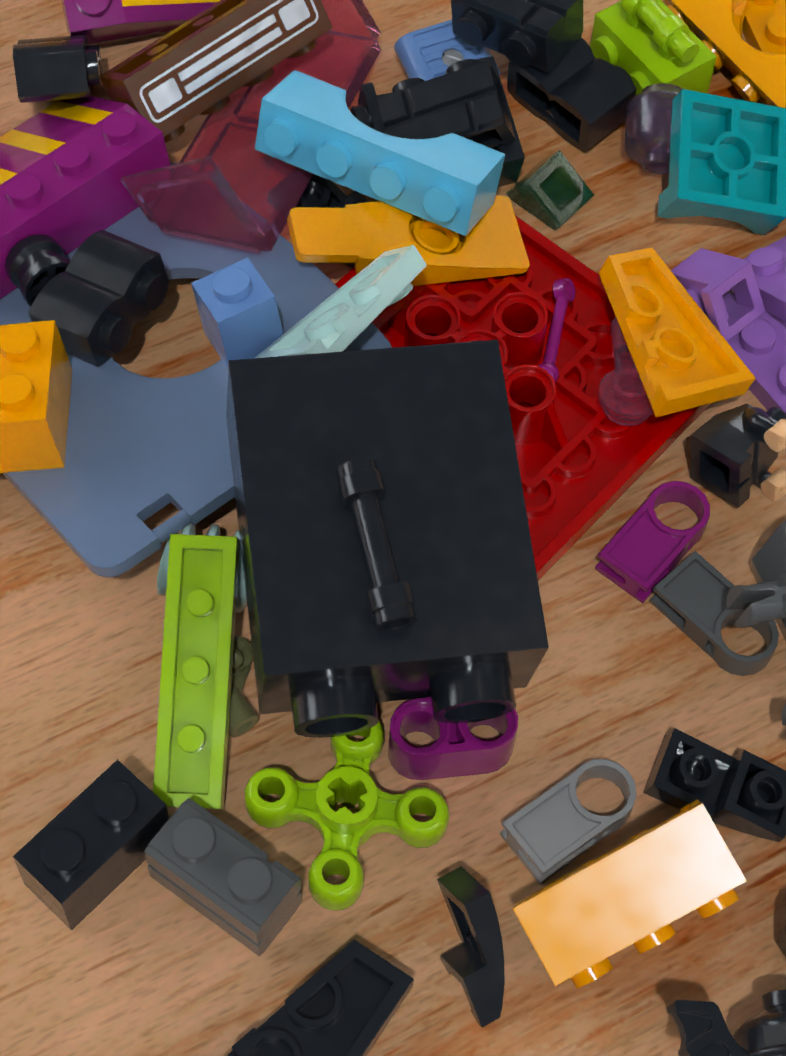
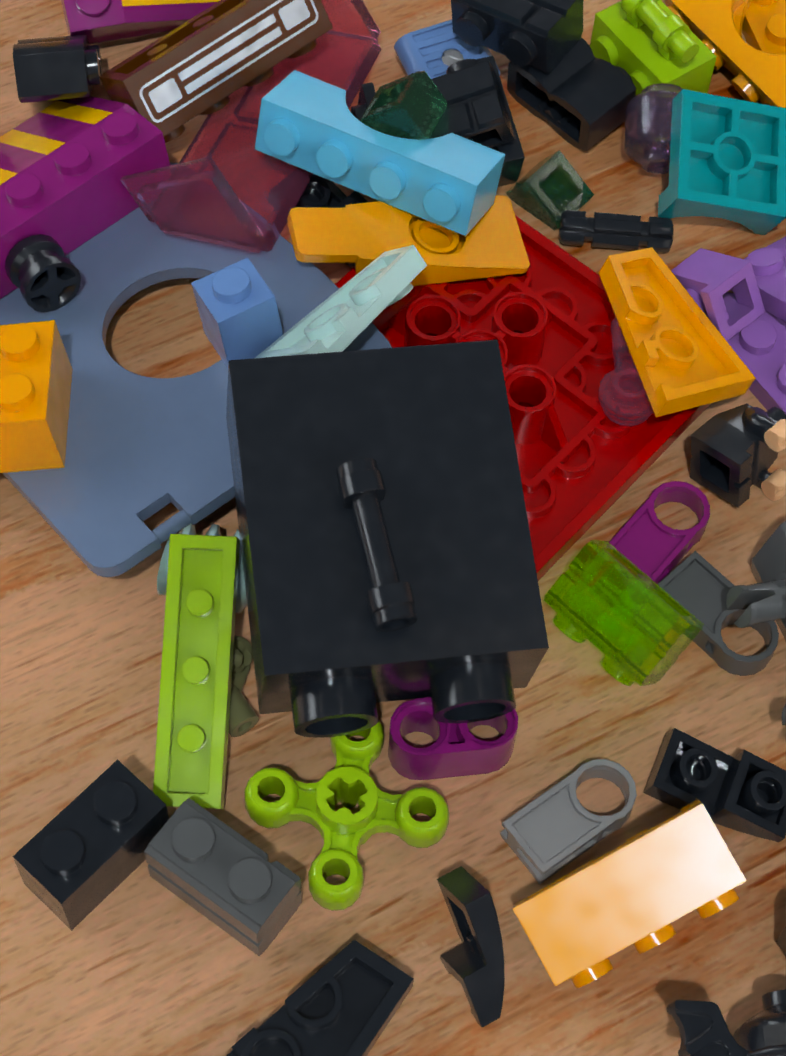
black brick [28,229,169,367] -> none
magenta hinge [538,278,575,383] -> none
none -> clear green slope [360,70,447,140]
none -> clear neon green brick [544,540,704,686]
none -> black axle [559,210,674,253]

